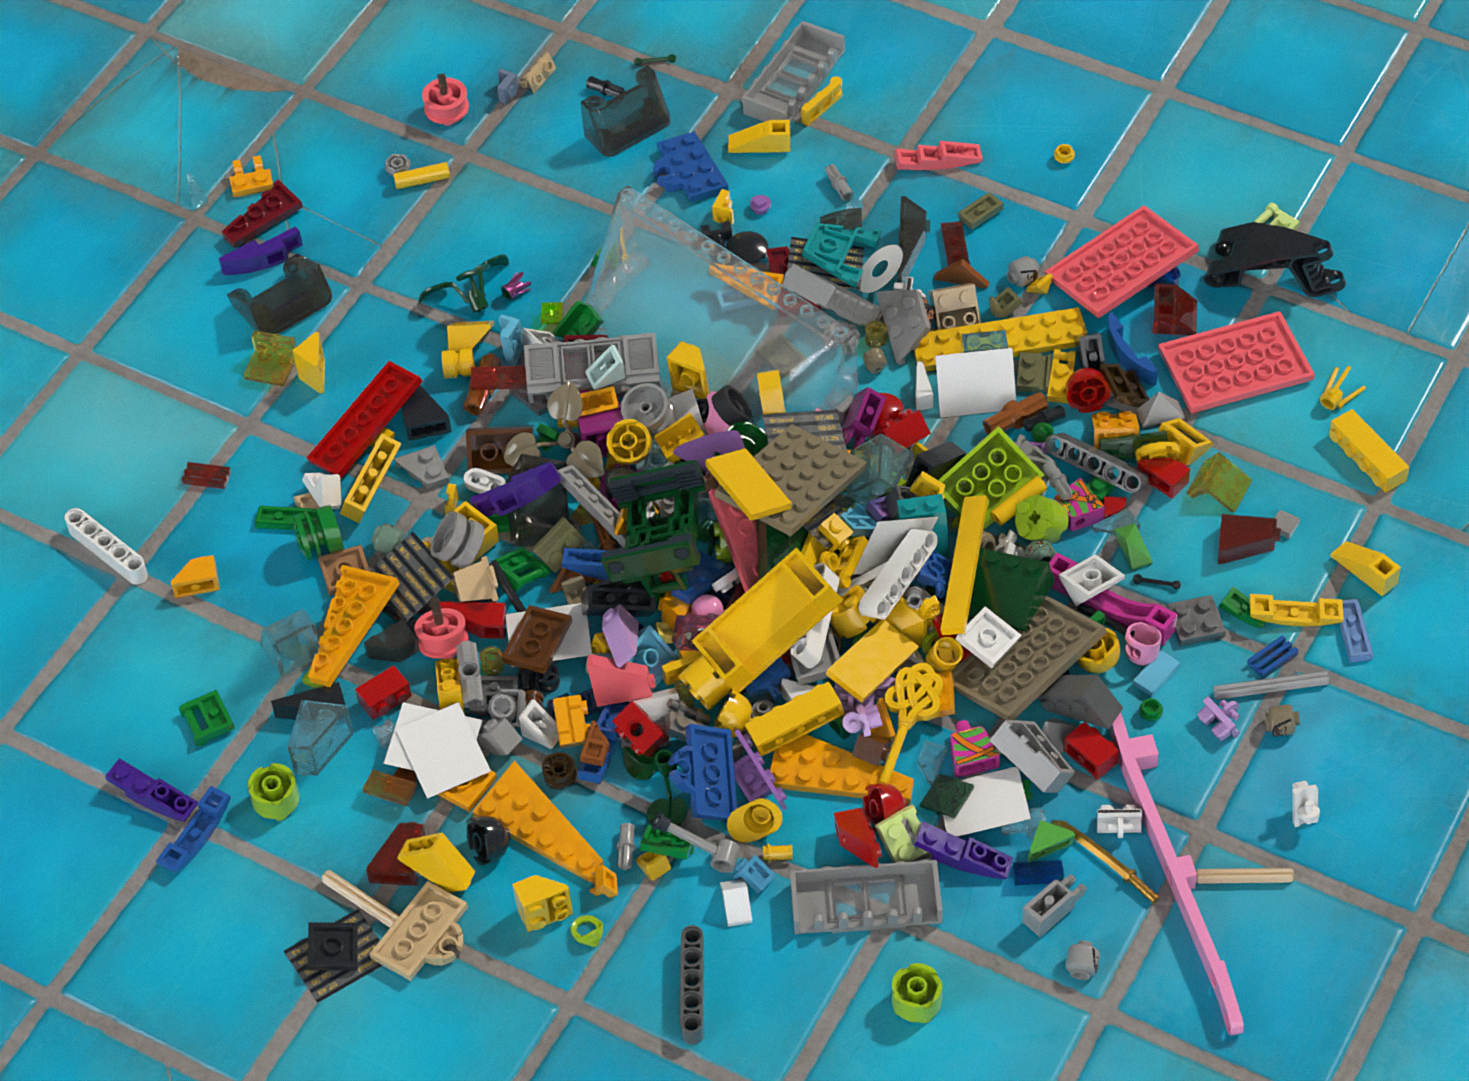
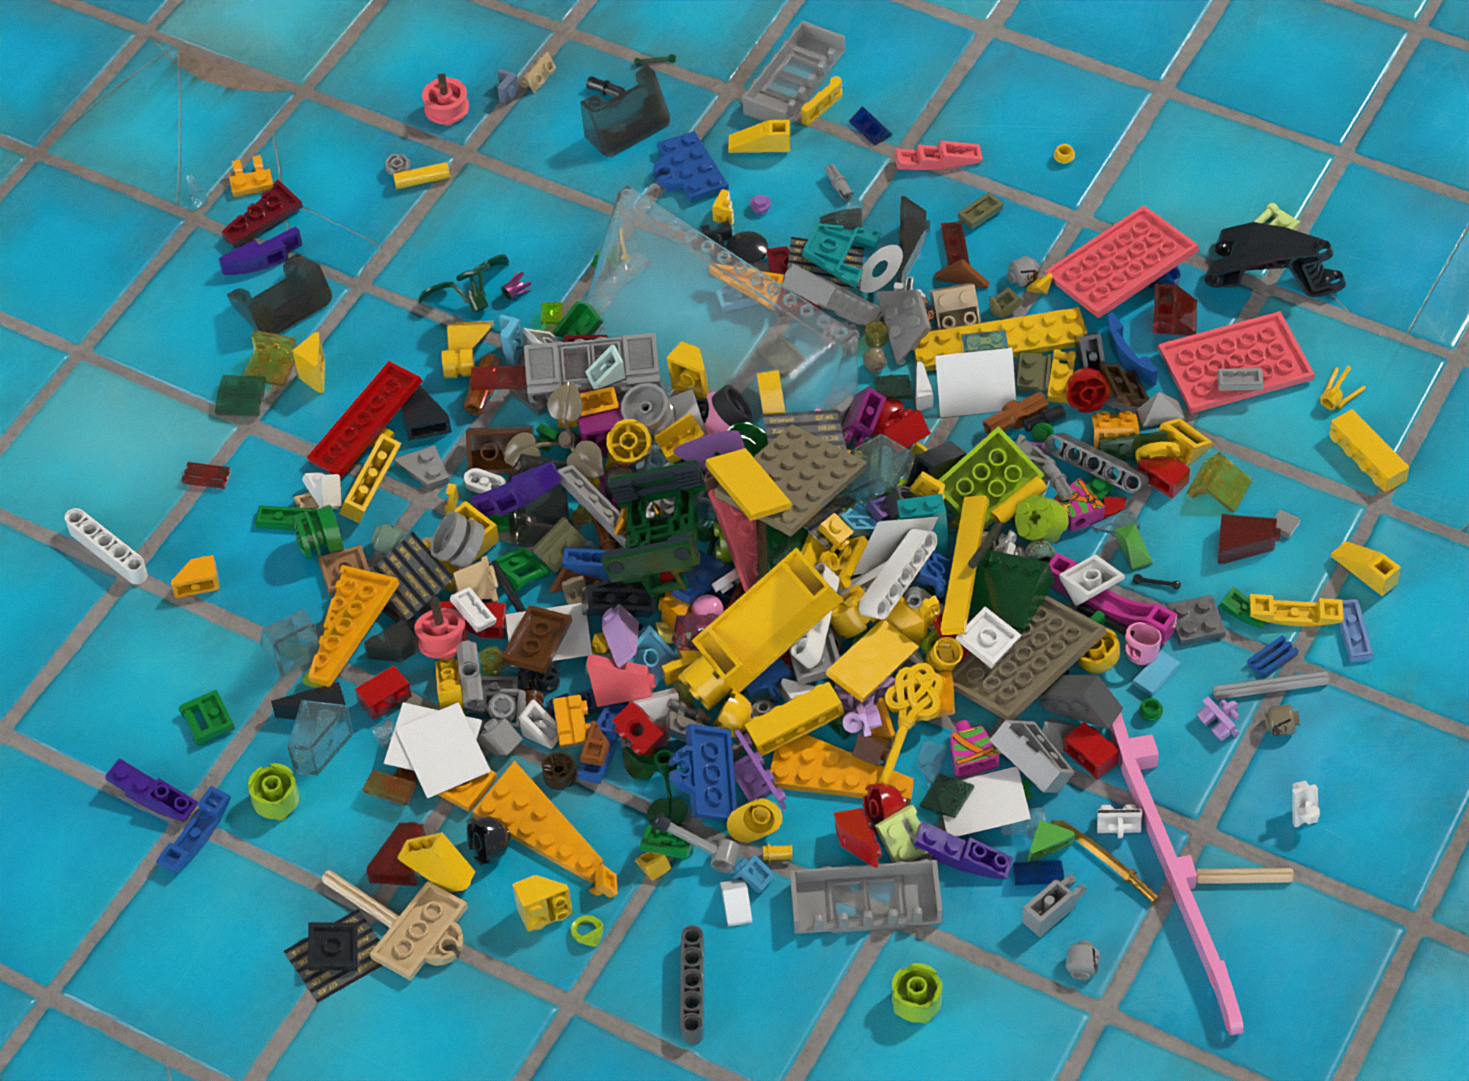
light grey axle [616,823,636,870] -> none
none -> clear green slope [215,375,266,416]
none -> white plate [450,587,497,633]
none -> clear blue slope [849,106,893,146]
none -> clear green piece [873,374,913,401]
none -> pearl dark grey bar [968,521,1004,569]
none -> light grey plate [1217,368,1264,391]

